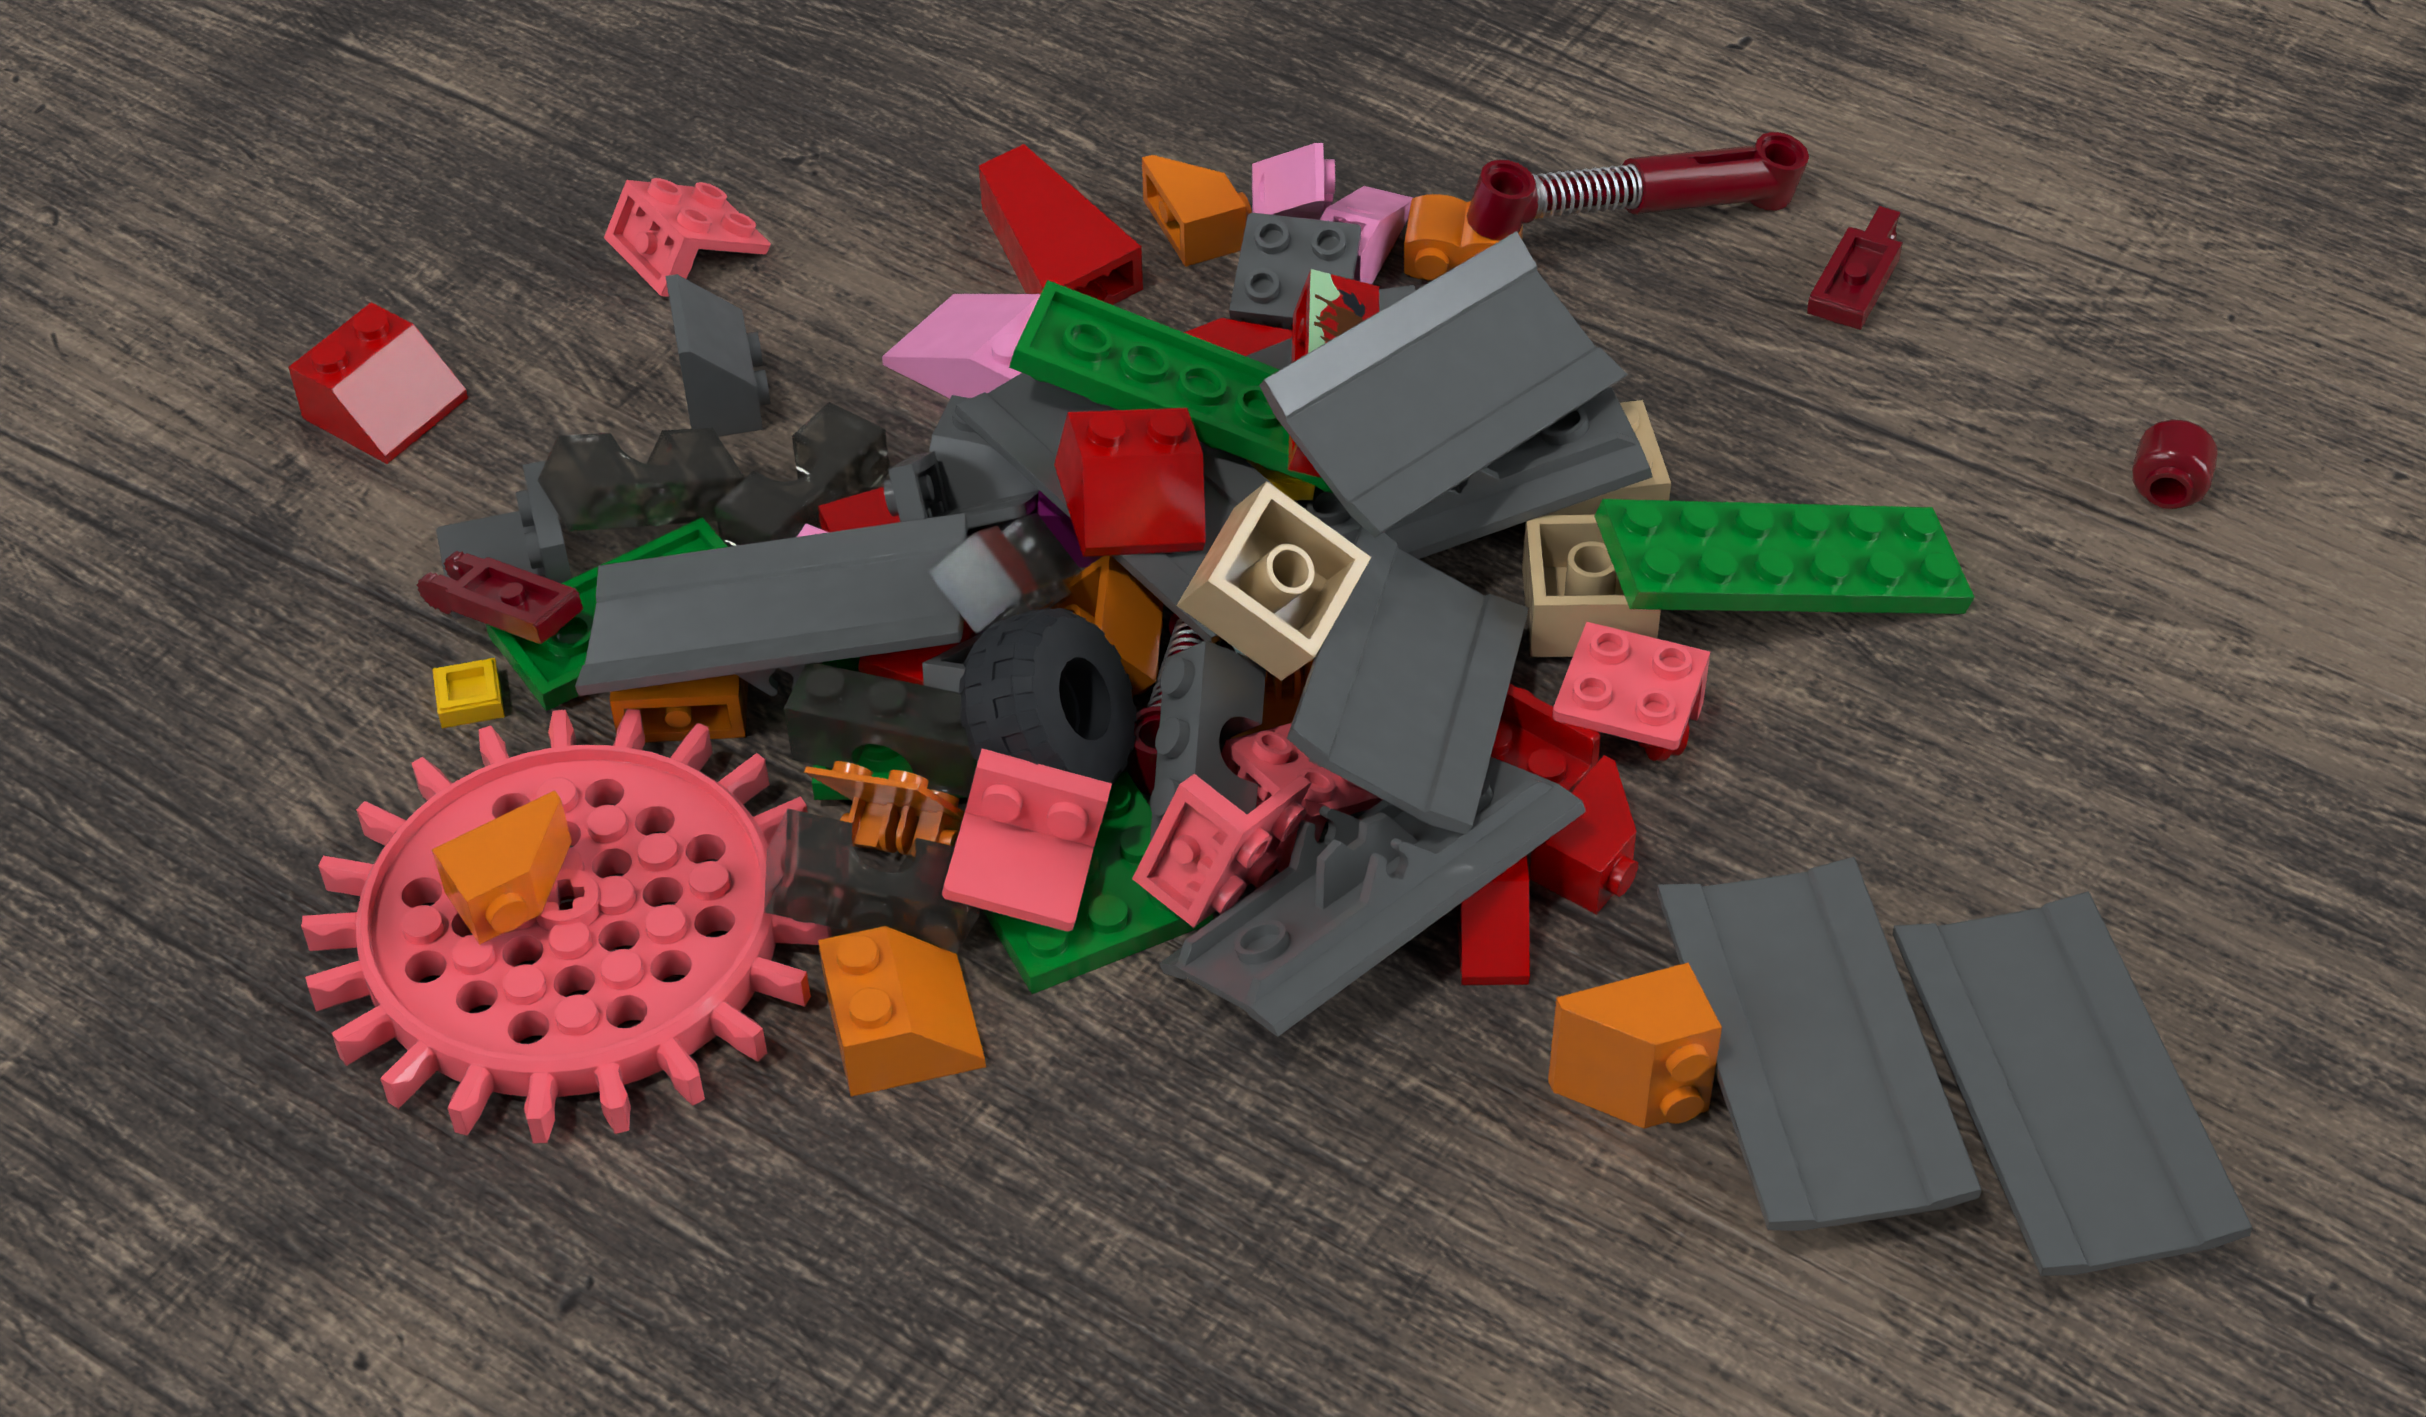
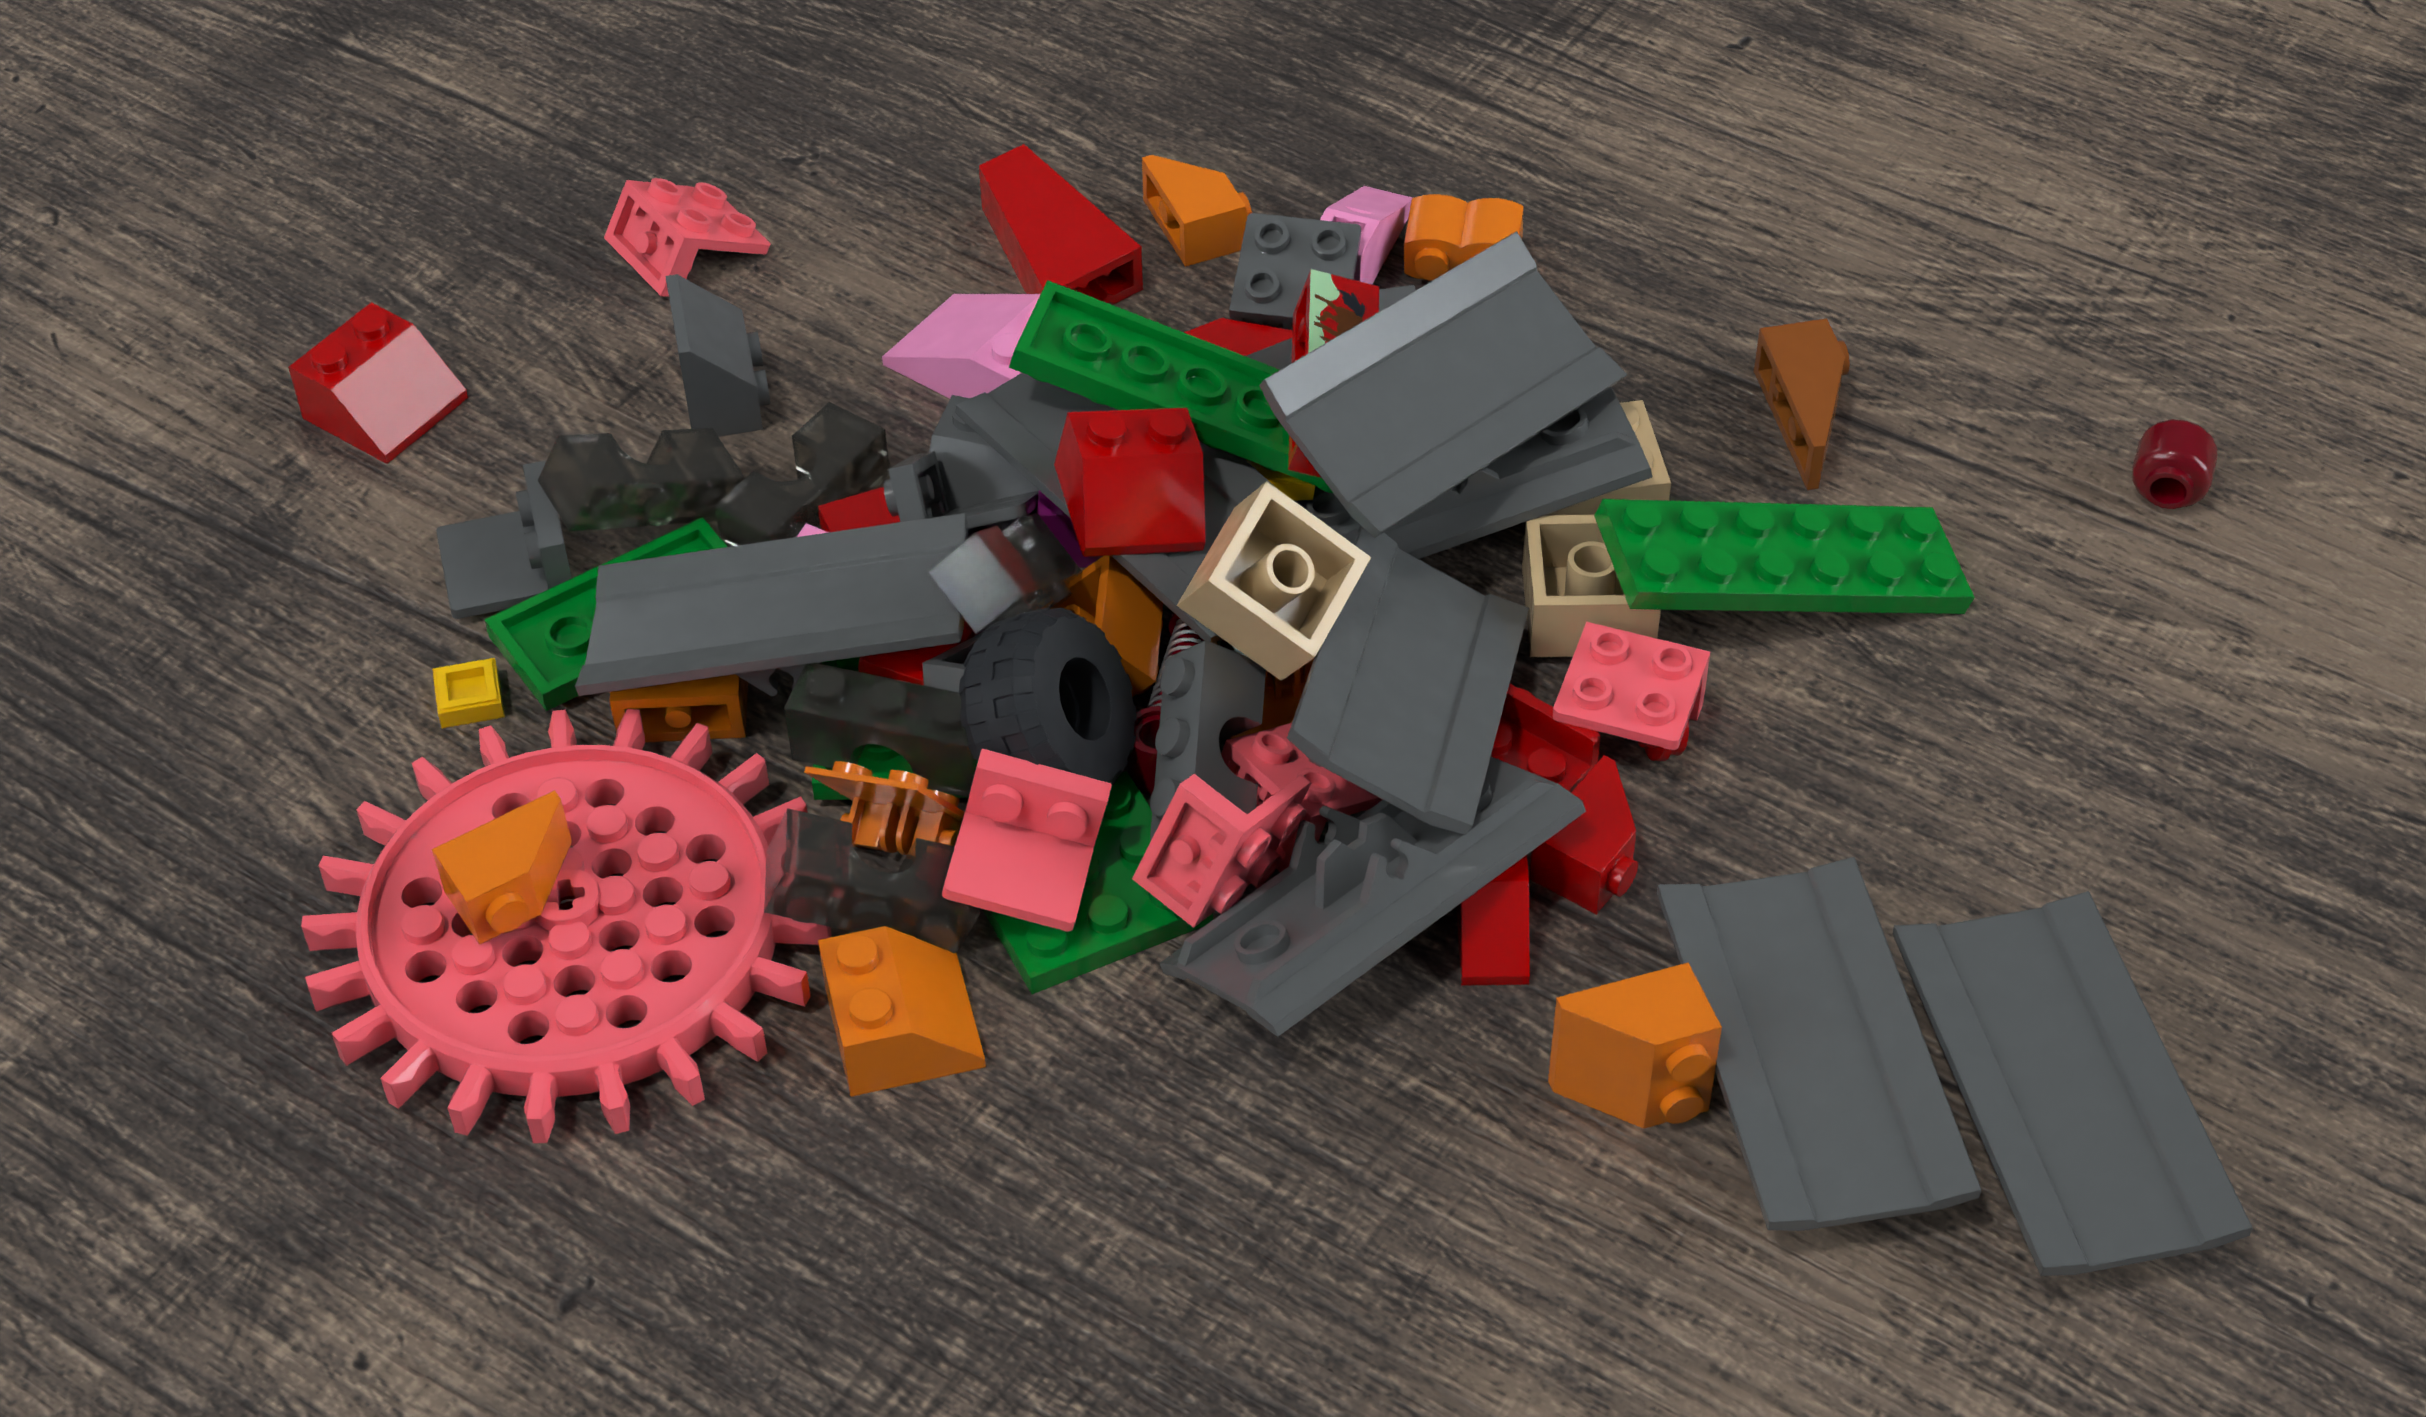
dark red hinge [416,550,583,644] -> none
bright pink slope [1252,143,1335,220] -> none
dark red piece [1466,132,1809,240] -> none
dark red hinge [1807,206,1903,330] -> none
none -> dark orange slope [1754,318,1850,490]

